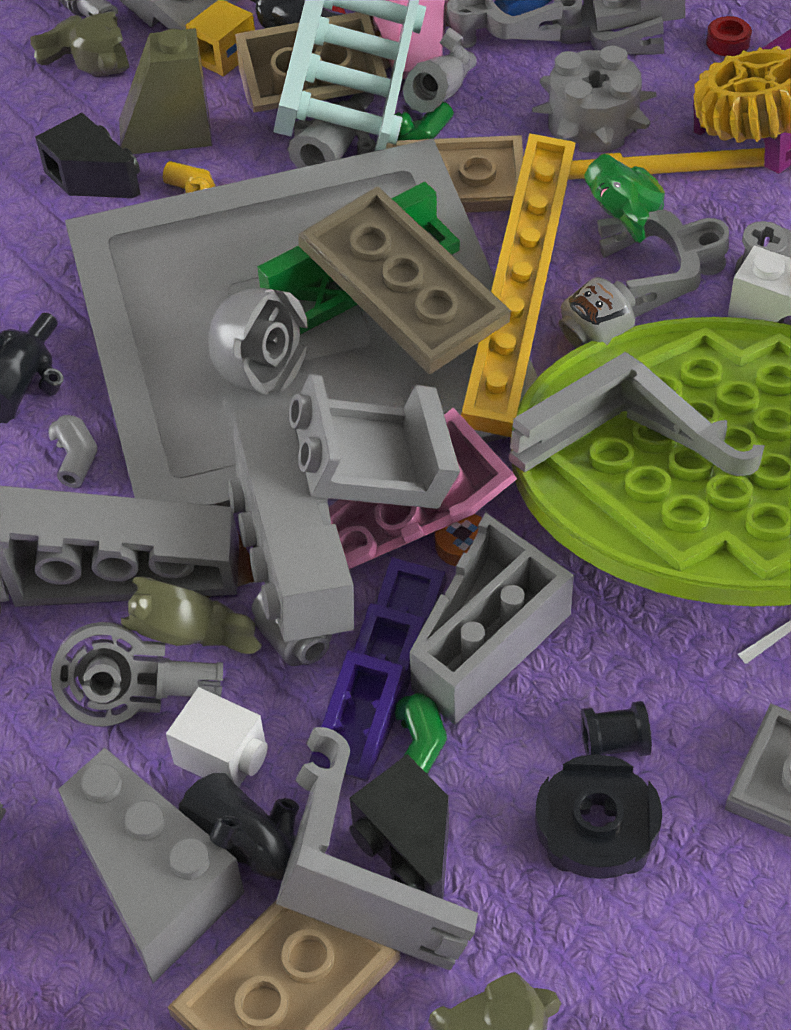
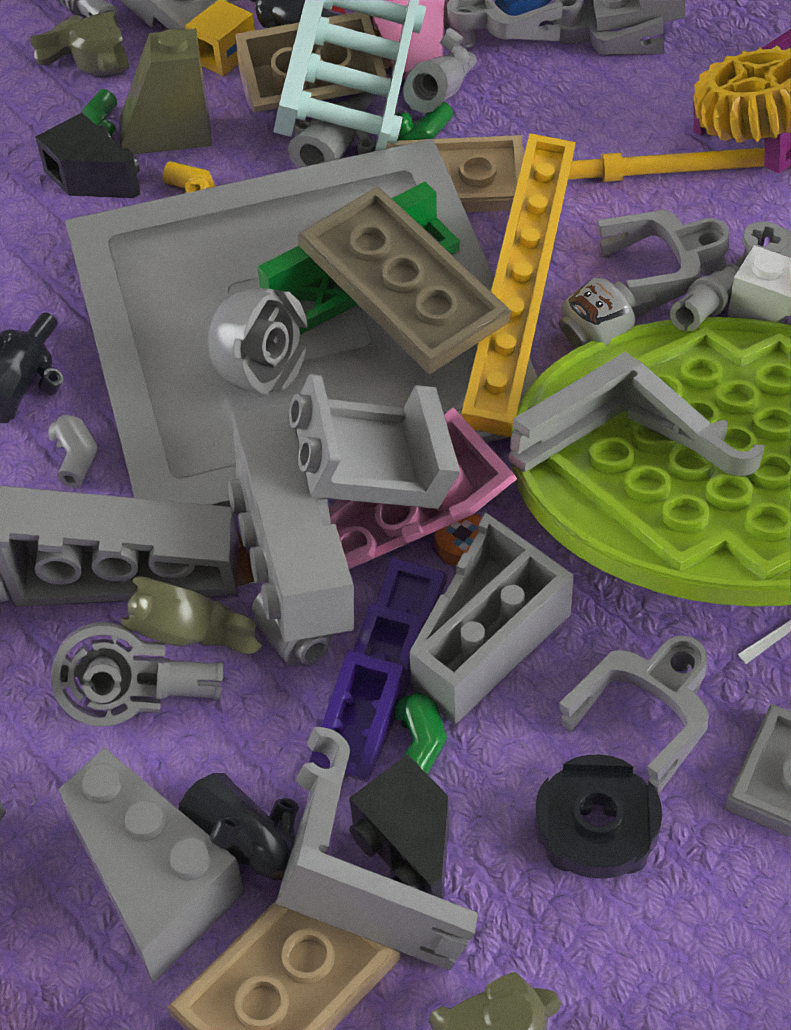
white brick [166,687,268,787] -> none
light grey brick [532,45,656,152] -> none
black bush [581,701,652,756] -> none
green animal [584,154,665,243] -> none
red tile [706,16,752,56] -> none
none -> green arm [81,89,117,136]
none -> light grey piece [559,635,708,795]
none -> light grey pin [670,263,739,332]

